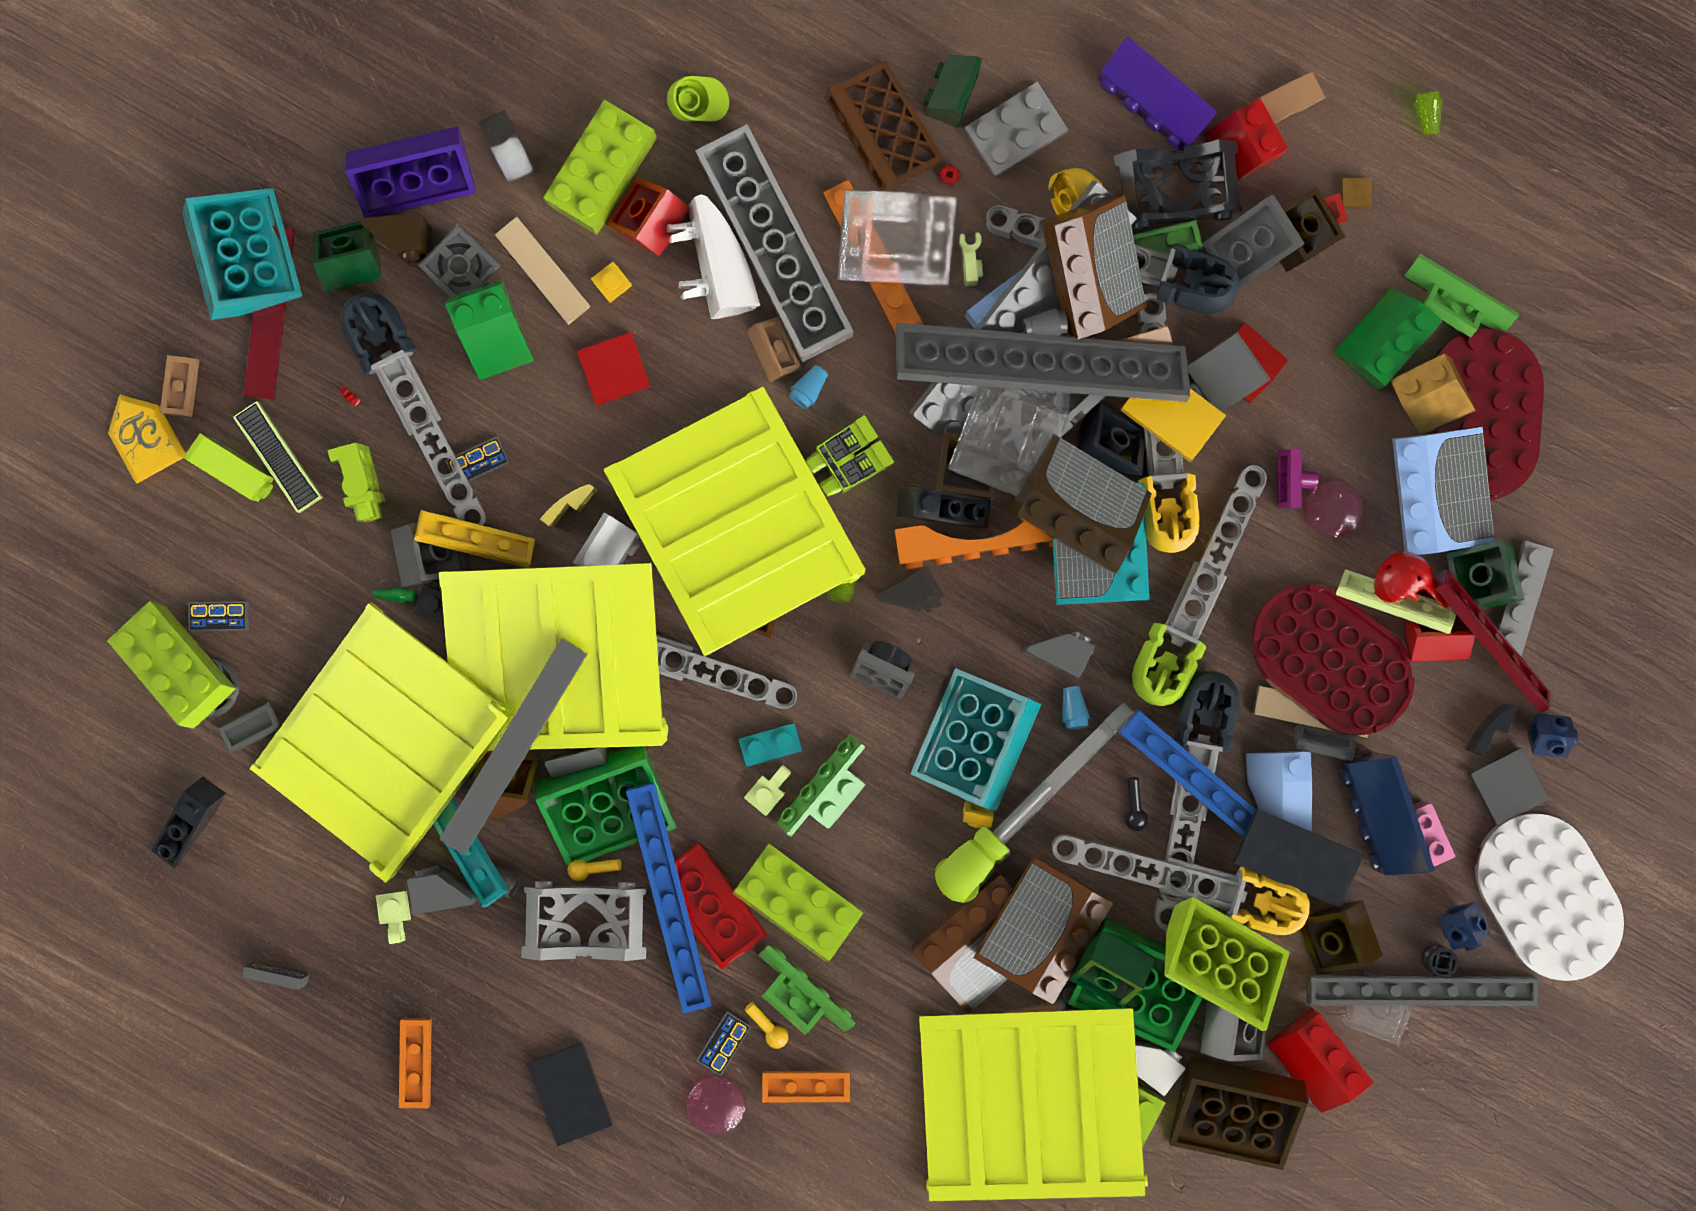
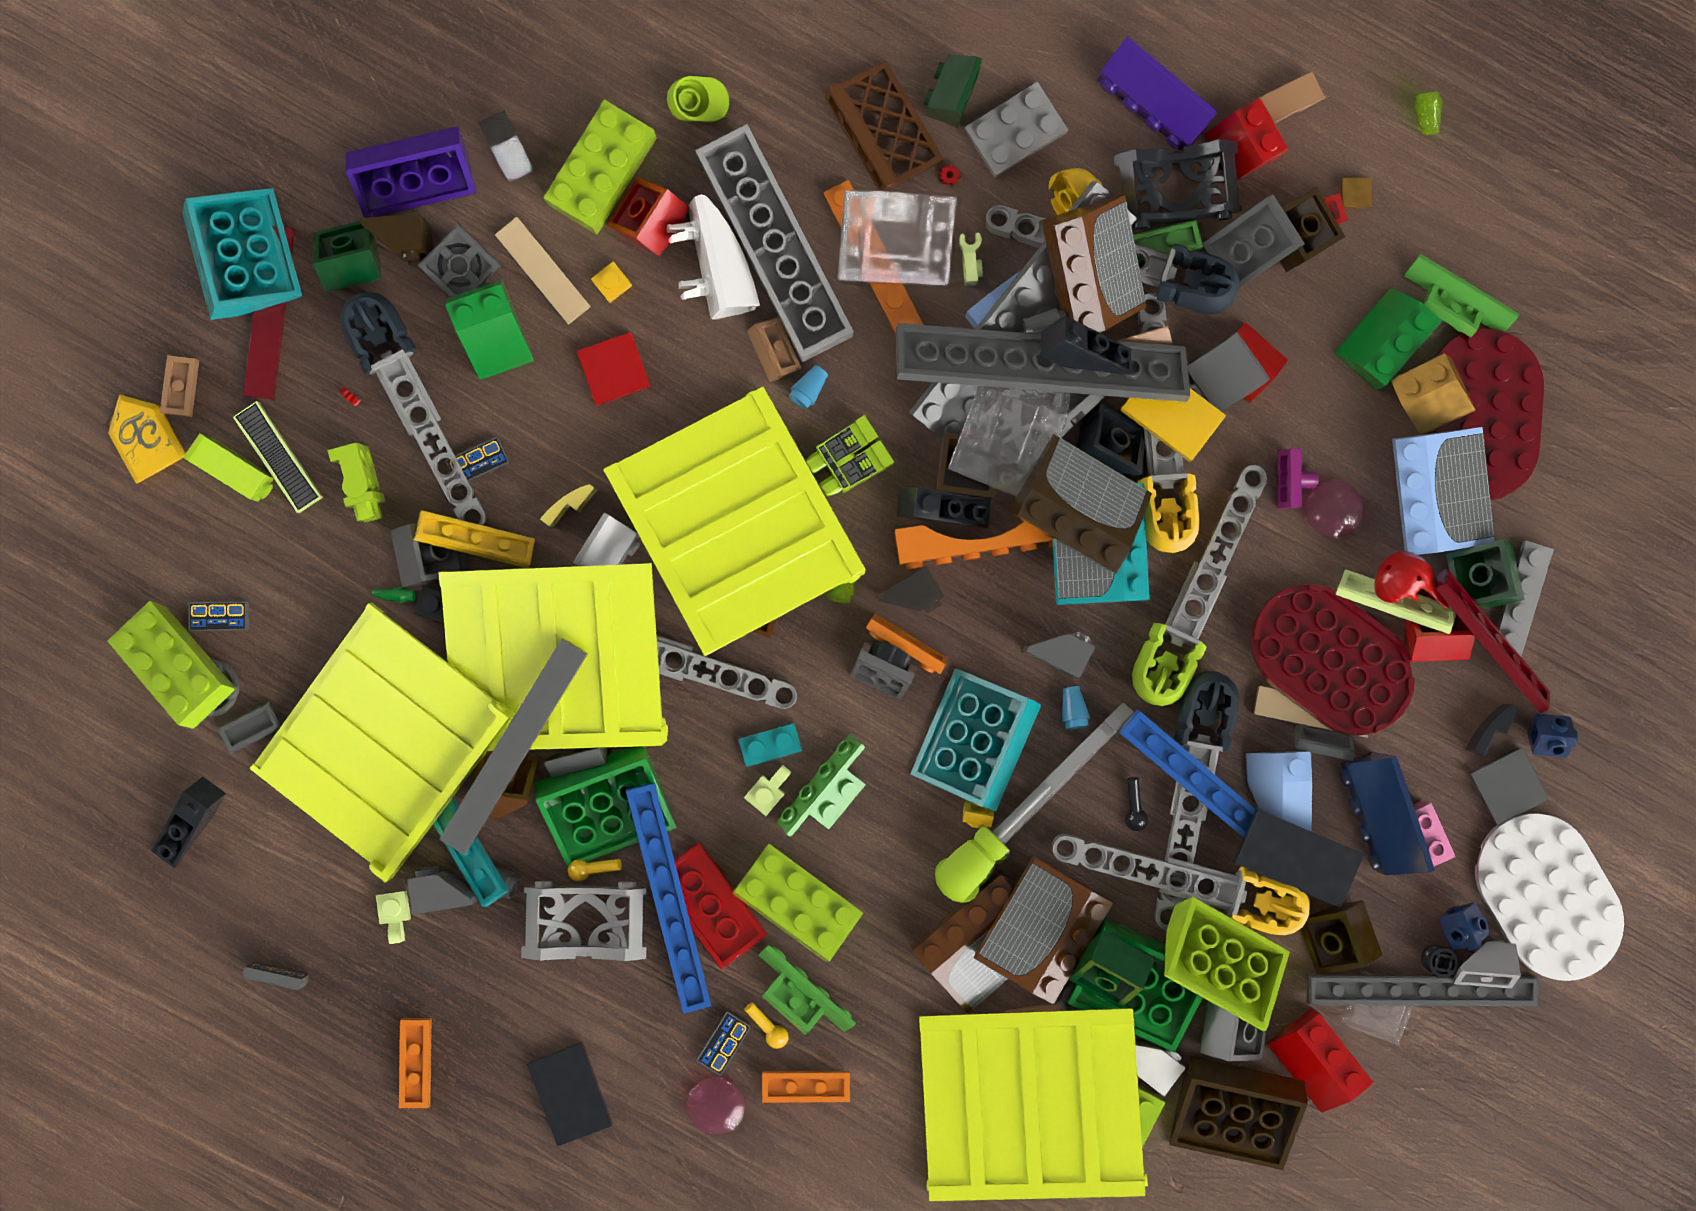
none -> orange plate [866,613,949,674]
none -> black slope [1041,316,1132,375]
none -> light grey slope [1453,940,1521,989]

